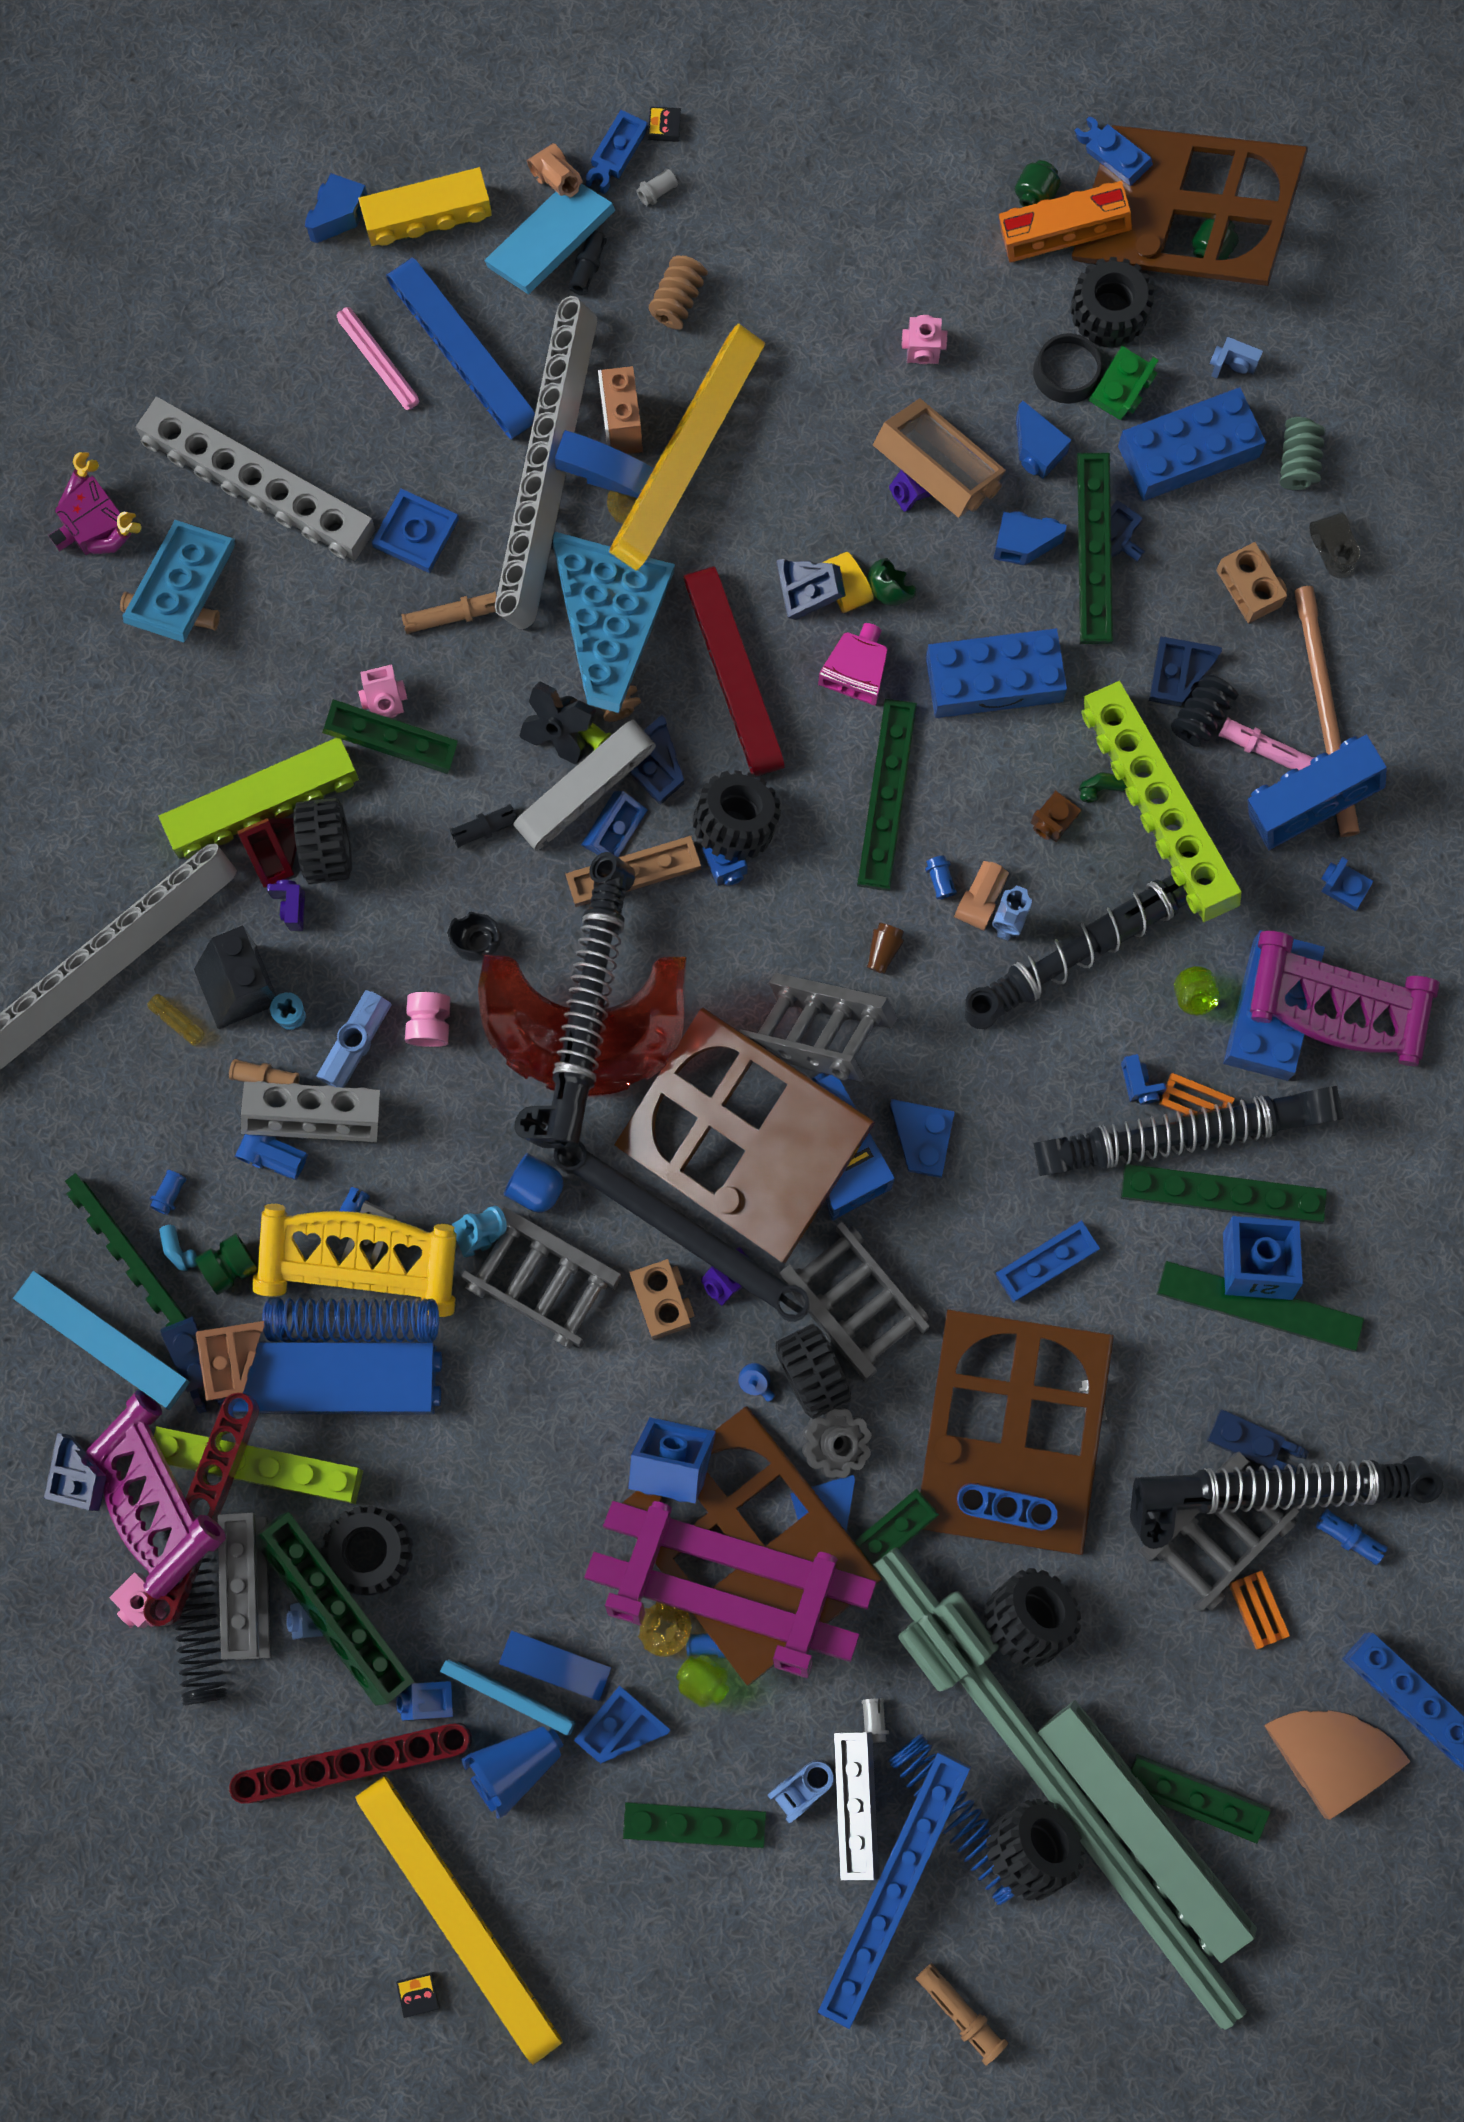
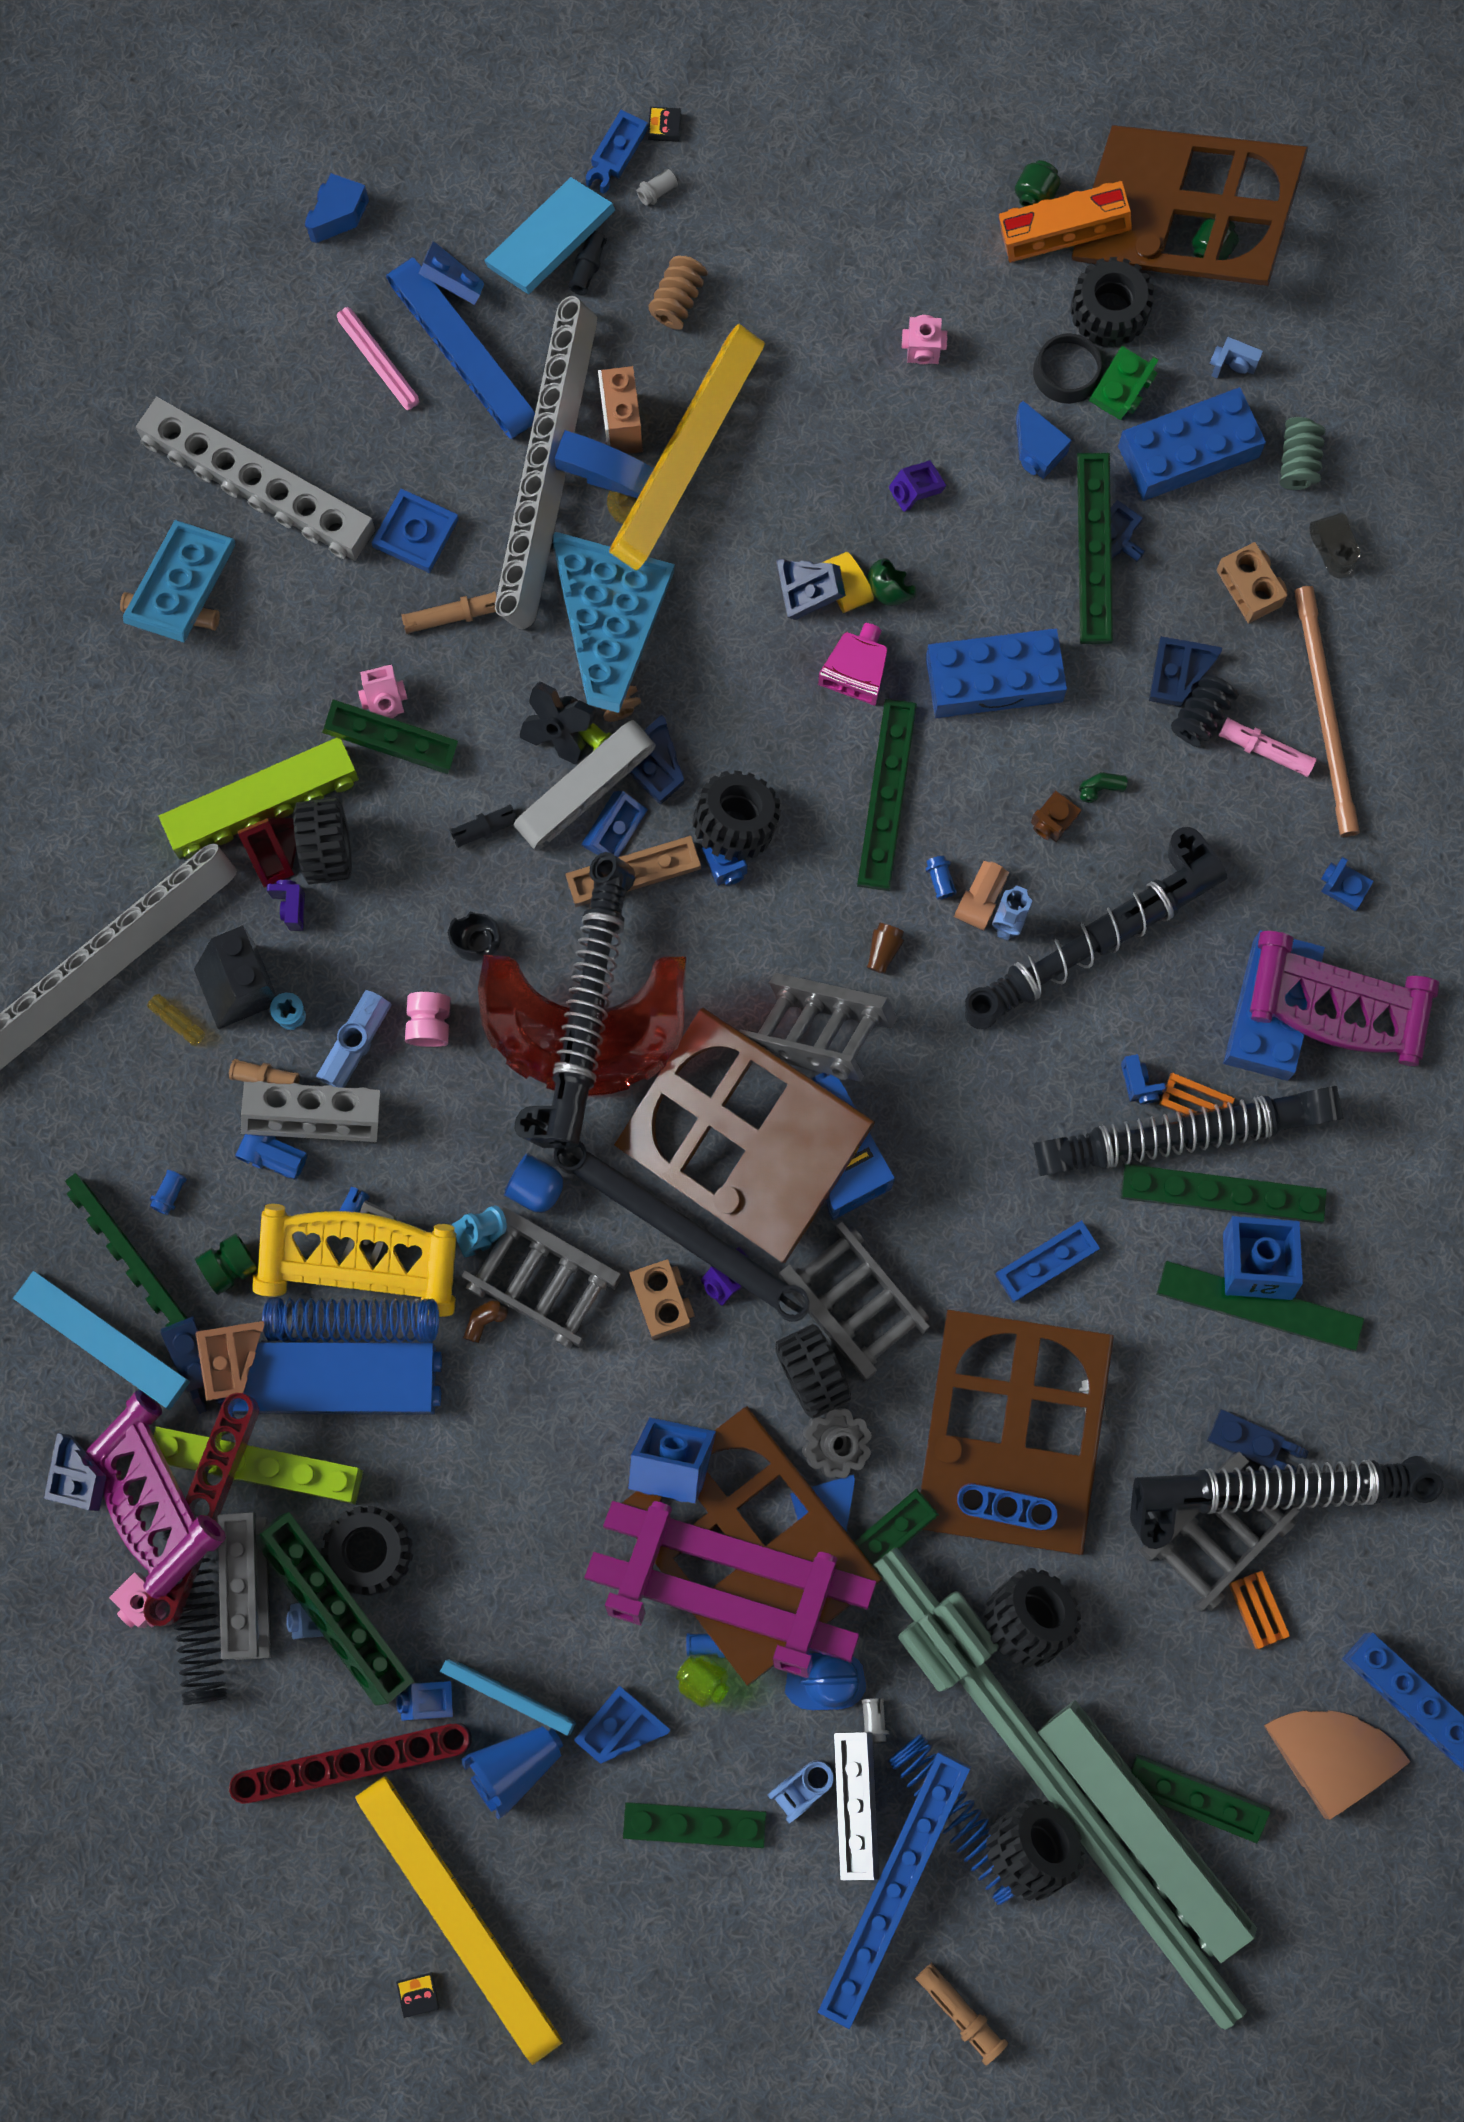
magenta torso [48,452,141,555] -> none
dark azure arm [159,1225,197,1271] -> none
yellow brick [358,167,492,246] -> none
blue slope [499,1630,611,1701] -> none
nougat piece [527,143,582,198] -> none
clear yellow gear [638,1602,691,1657] -> none
dark red beam [683,566,785,778] -> none
blue piece [738,1363,775,1402] -> none
medium nougat window [873,398,1006,518] -> none
blue wing [890,1099,954,1178] -> none
blue slope [993,511,1067,565] -> none
blue plate [1075,117,1153,186] -> none
lime brick [1081,680,1242,922] -> none
clear neon green head [1174,966,1220,1016] -> none
blue brick [1248,734,1387,851] -> none
blue pin [1316,1509,1387,1565] -> none
none -> blue wing [418,242,484,305]
none -> reddish brown arm [463,1300,508,1343]
none -> blue piece [785,1653,866,1710]

